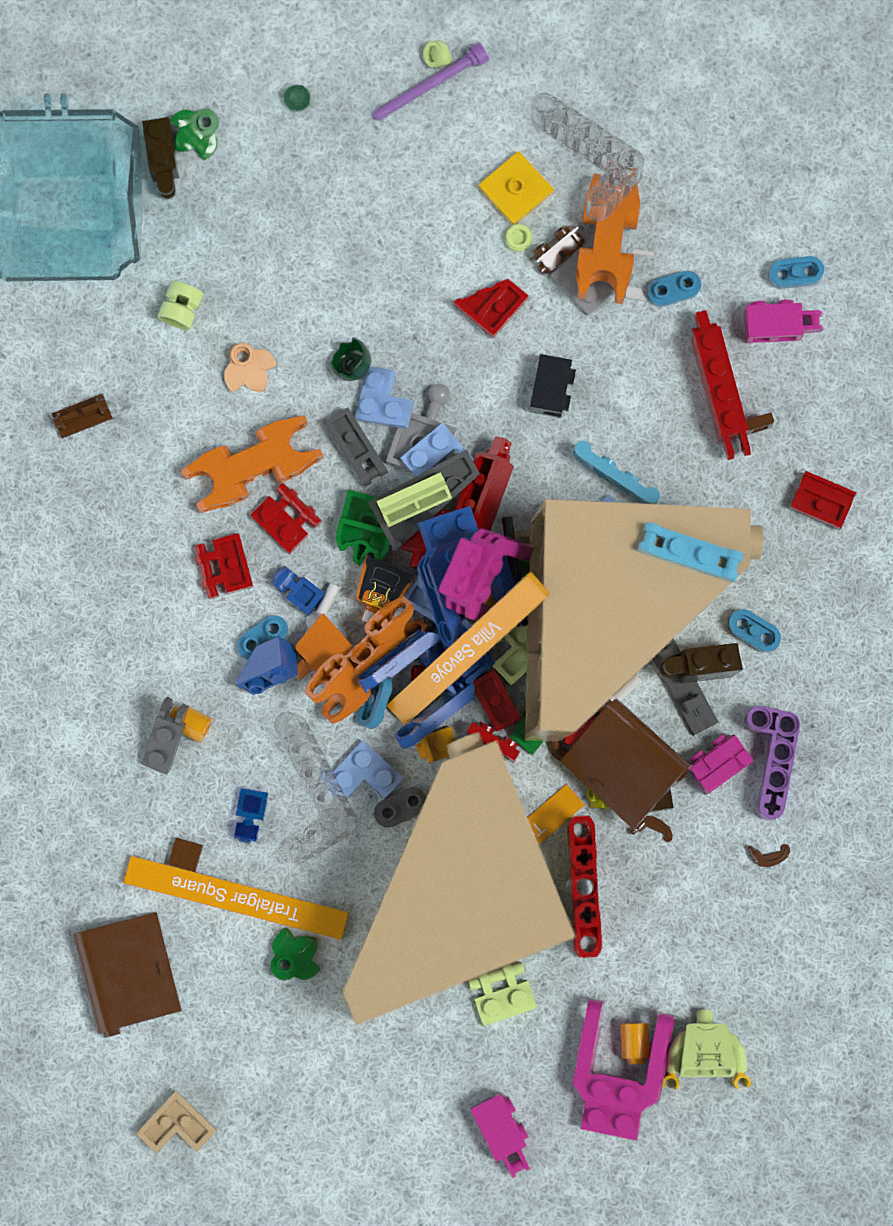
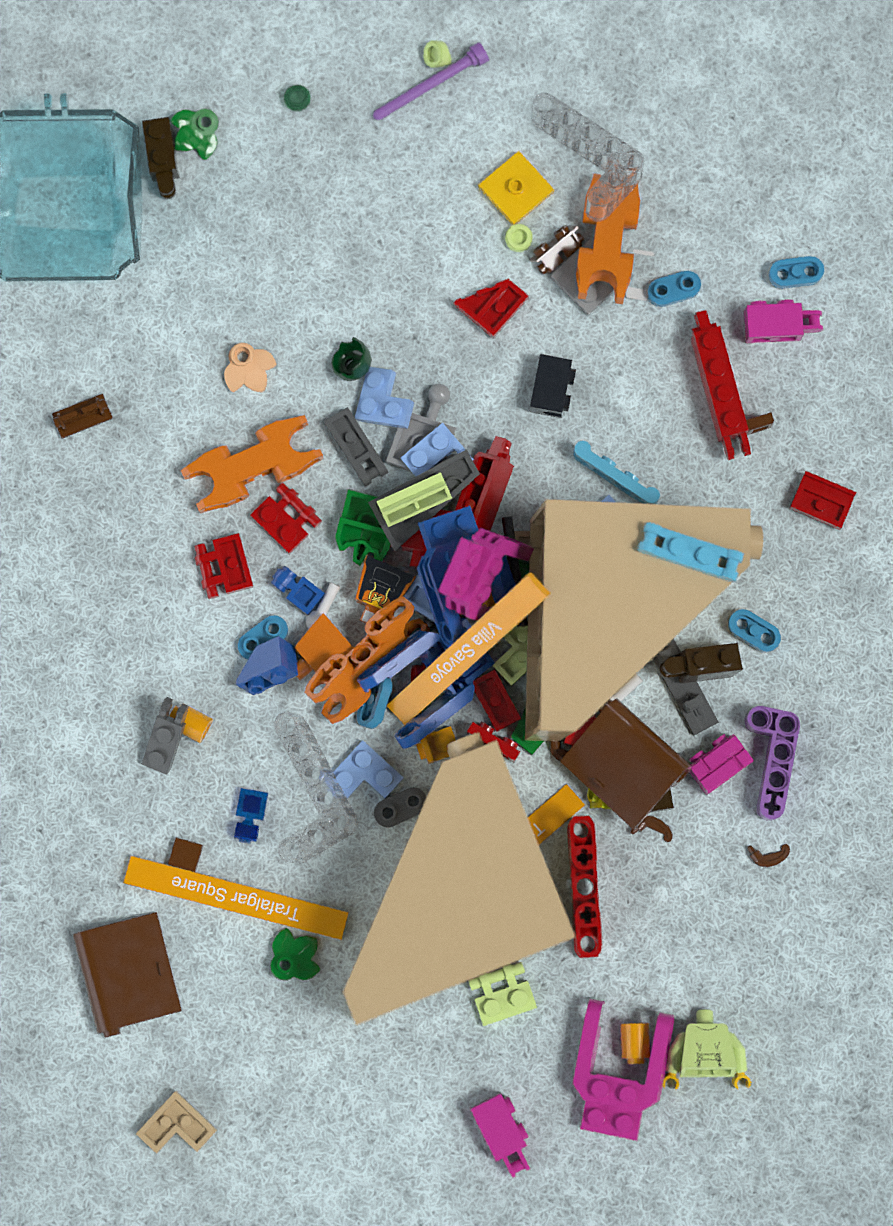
yellowish green wheel [157,281,204,331] -> none

